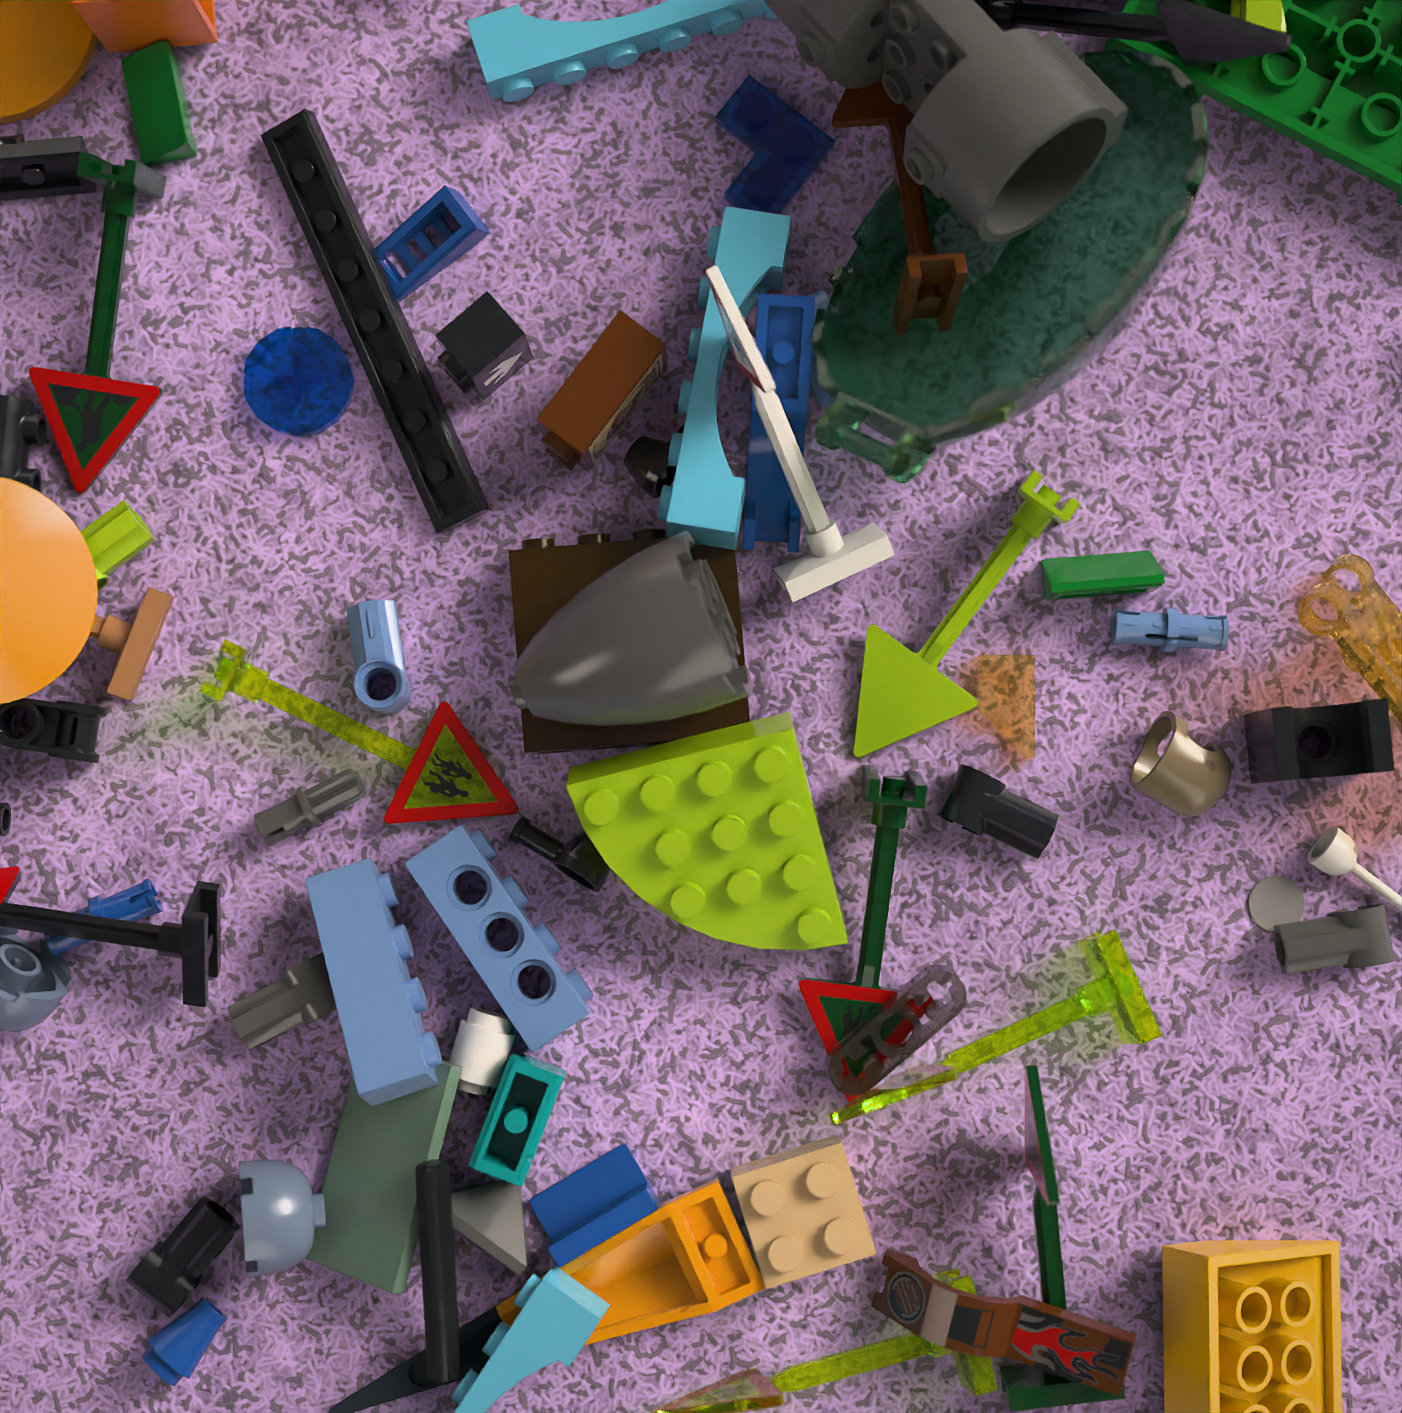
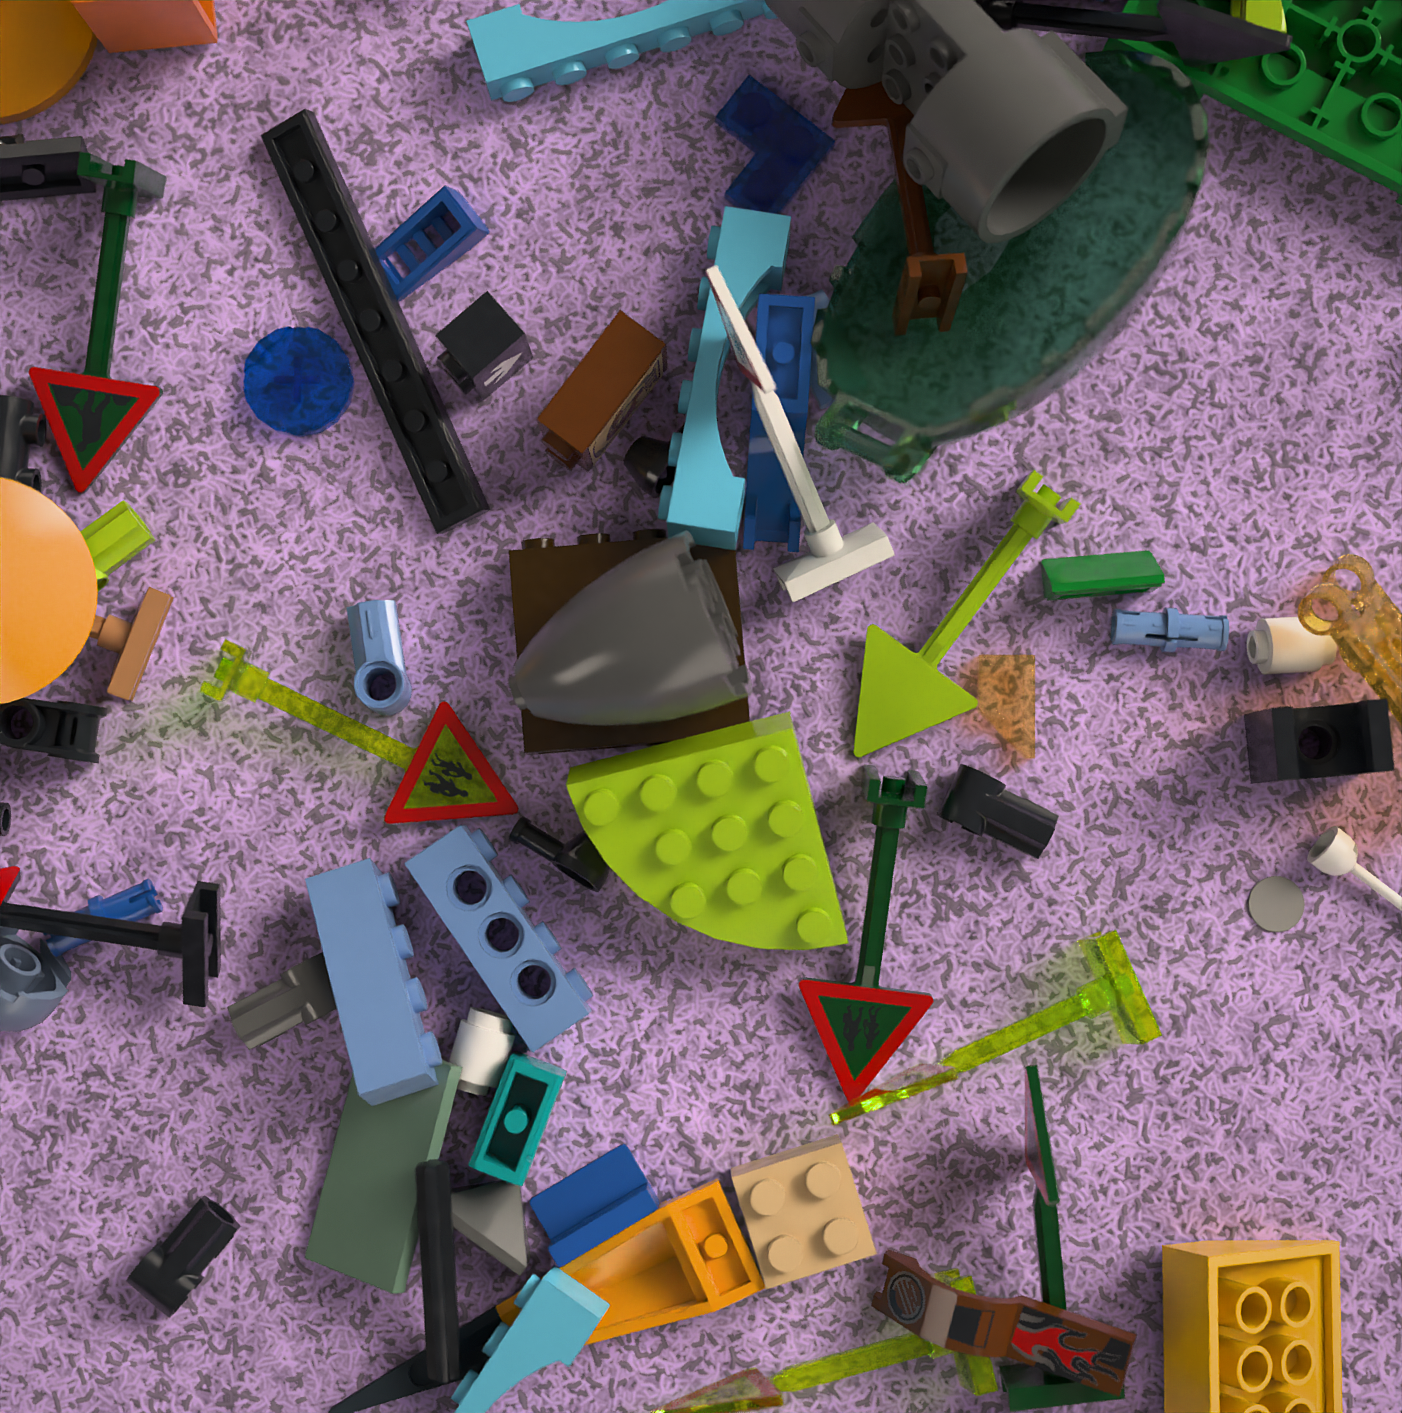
green slope [121,40,197,167] -> none
blue cone [141,1296,227,1386] -> none
sand blue cylinder [239,1159,326,1277] -> none
dark grey axle [254,769,366,847] -> none
clear smoke beam [827,964,967,1096] -> none
dark tan helmet [1129,711,1232,817] -> none
dark grey piece [1273,904,1395,974] -> none
none -> white brick [1247,616,1337,675]

